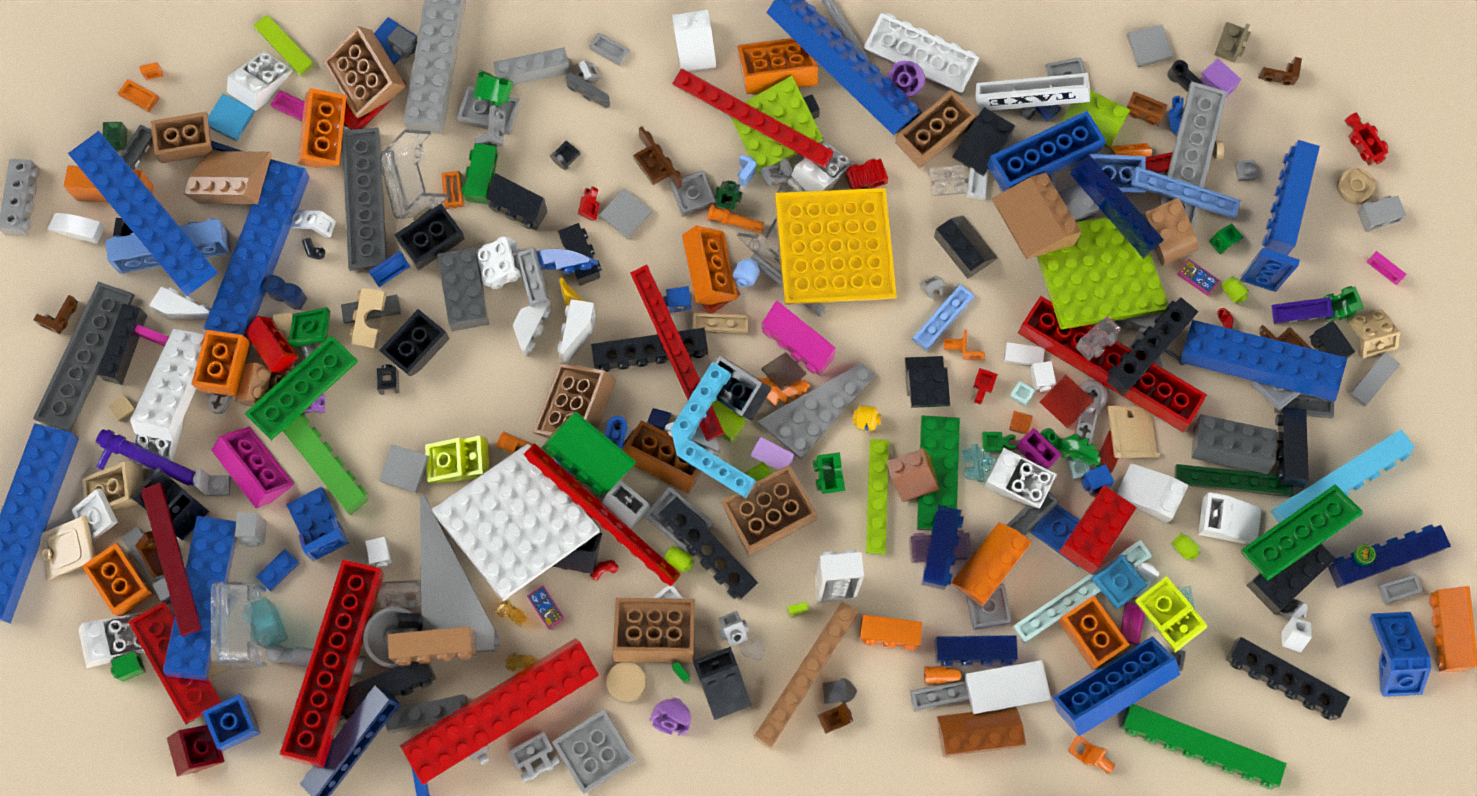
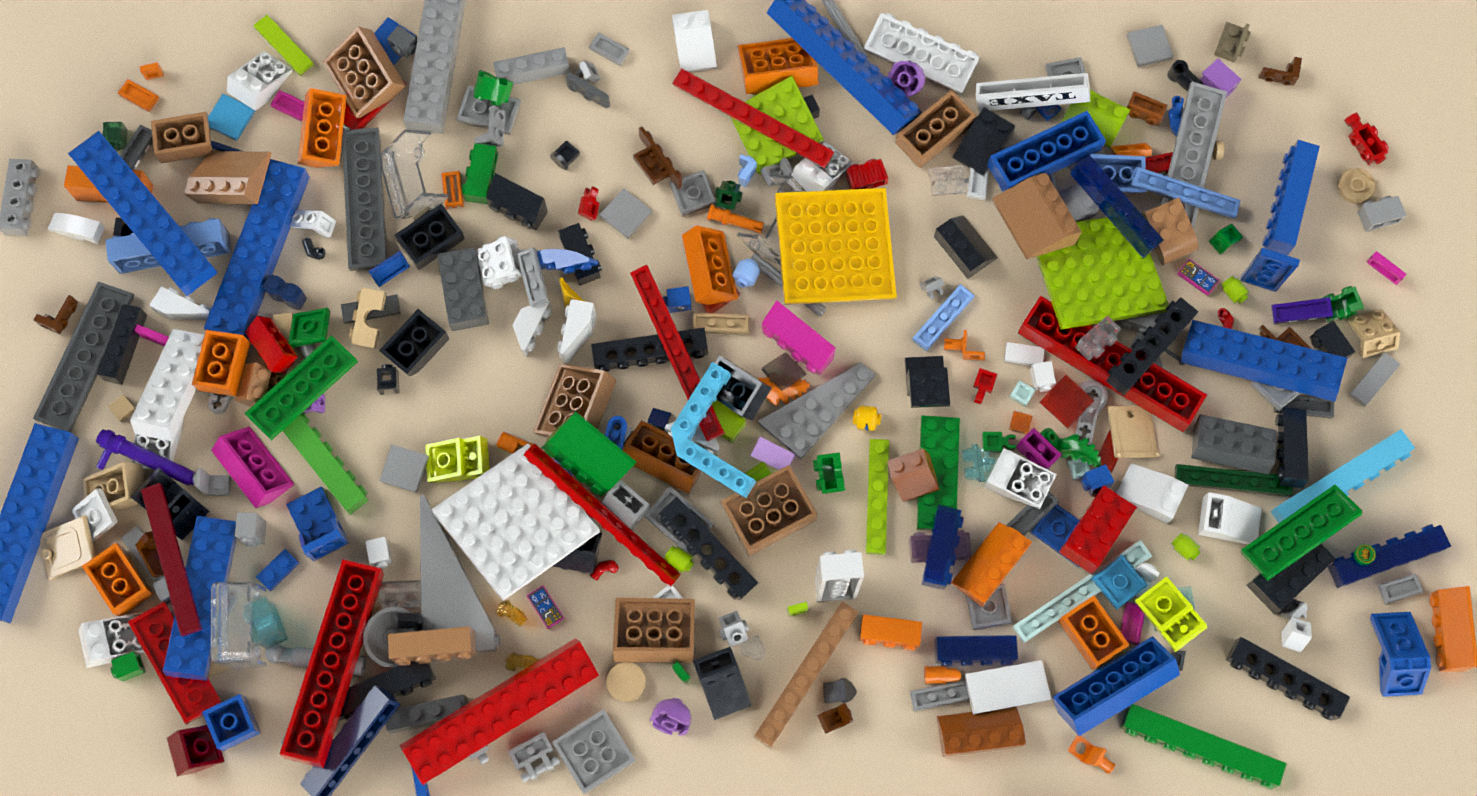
light grey tile [1235,160,1258,181] -> none

